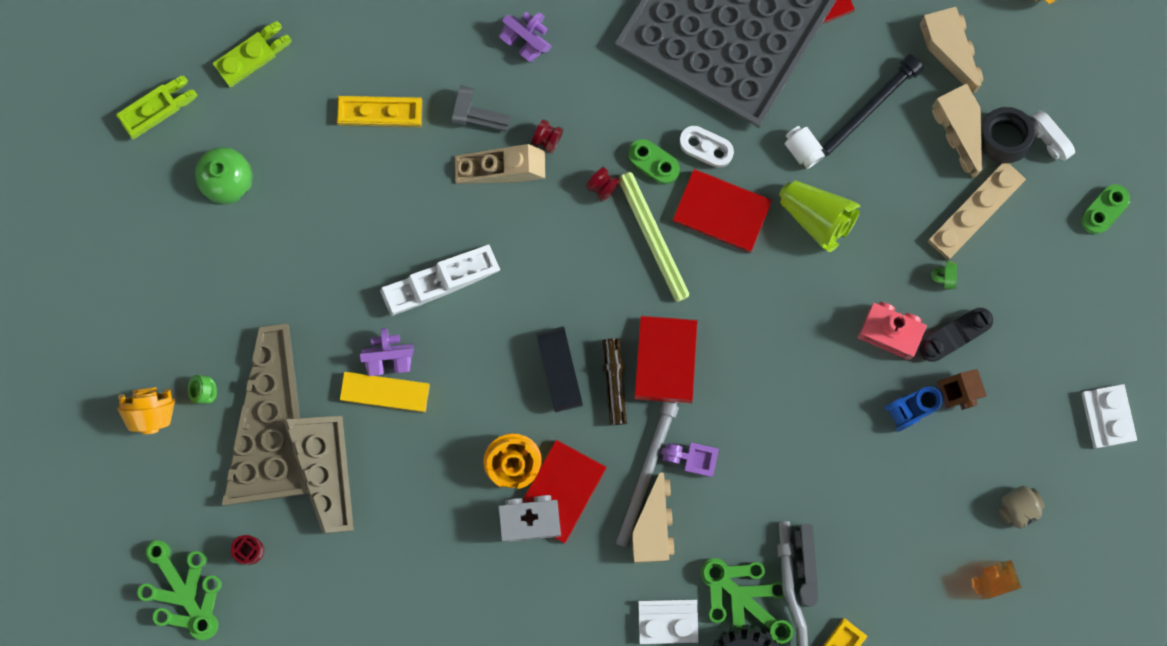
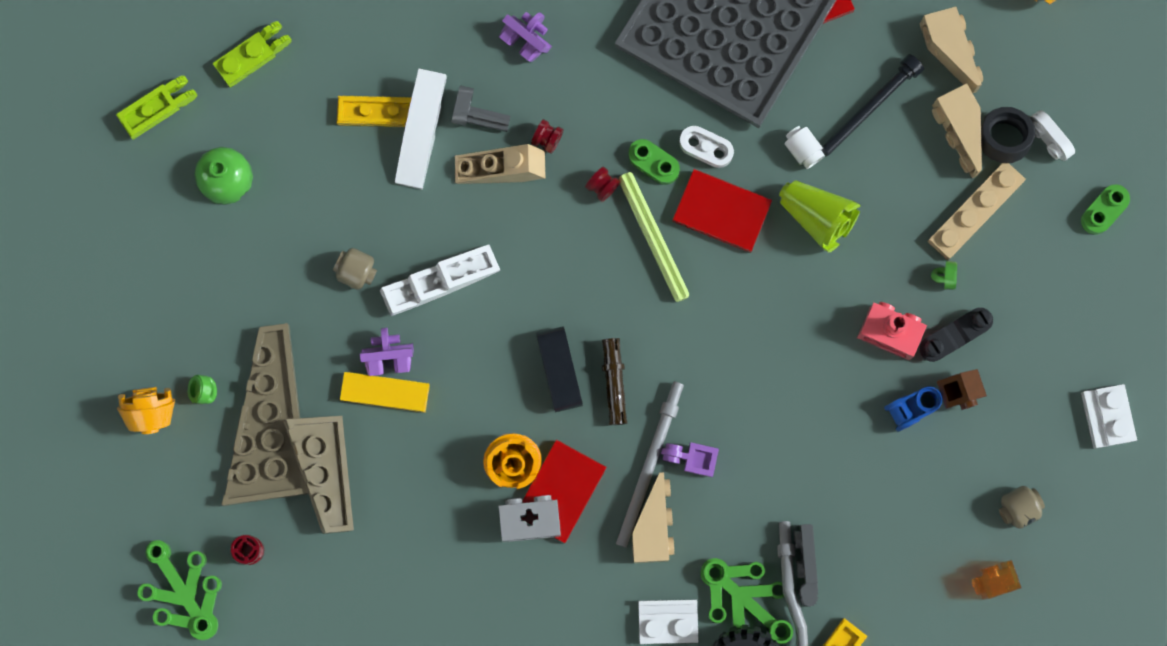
red tile [635,316,698,404] -> none
none -> dark tan head [333,248,377,290]
none -> white slope [395,69,447,190]

